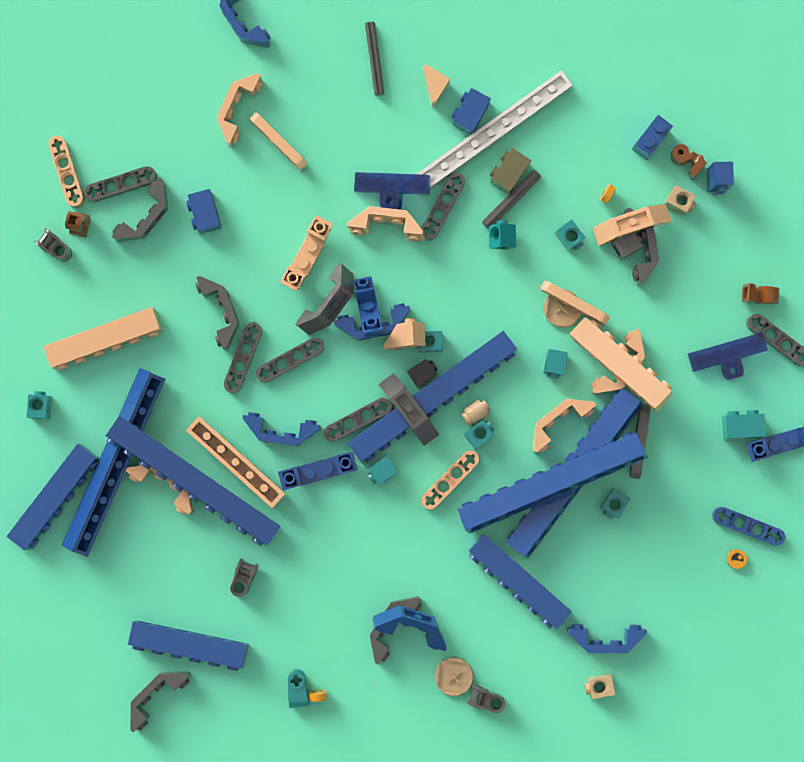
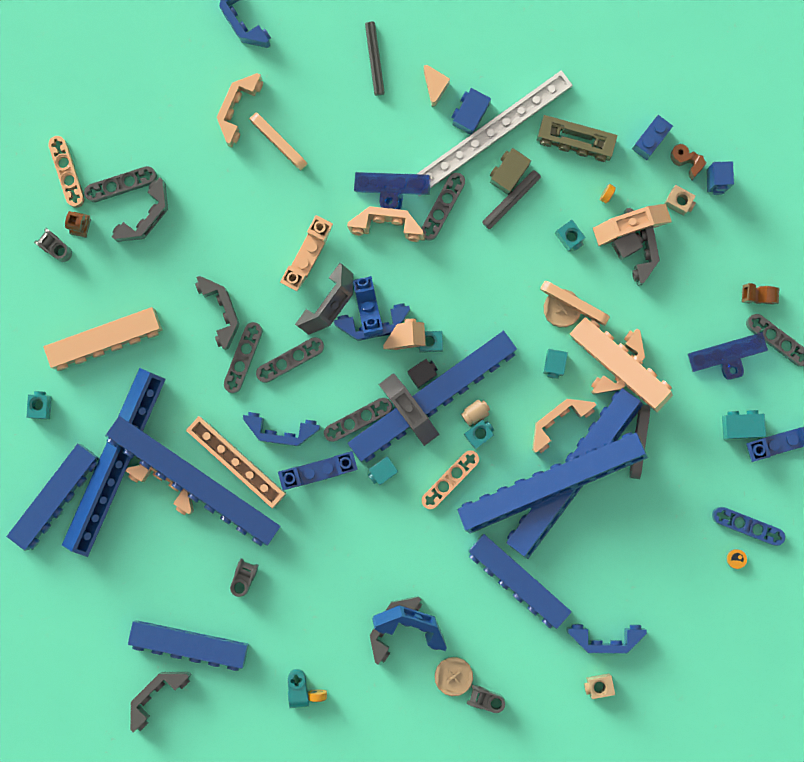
blue brick [186,189,222,234] -> none
teal brick [489,221,516,250] -> none
teal brick [600,488,631,519] -> none
none -> olive brick [537,115,618,162]

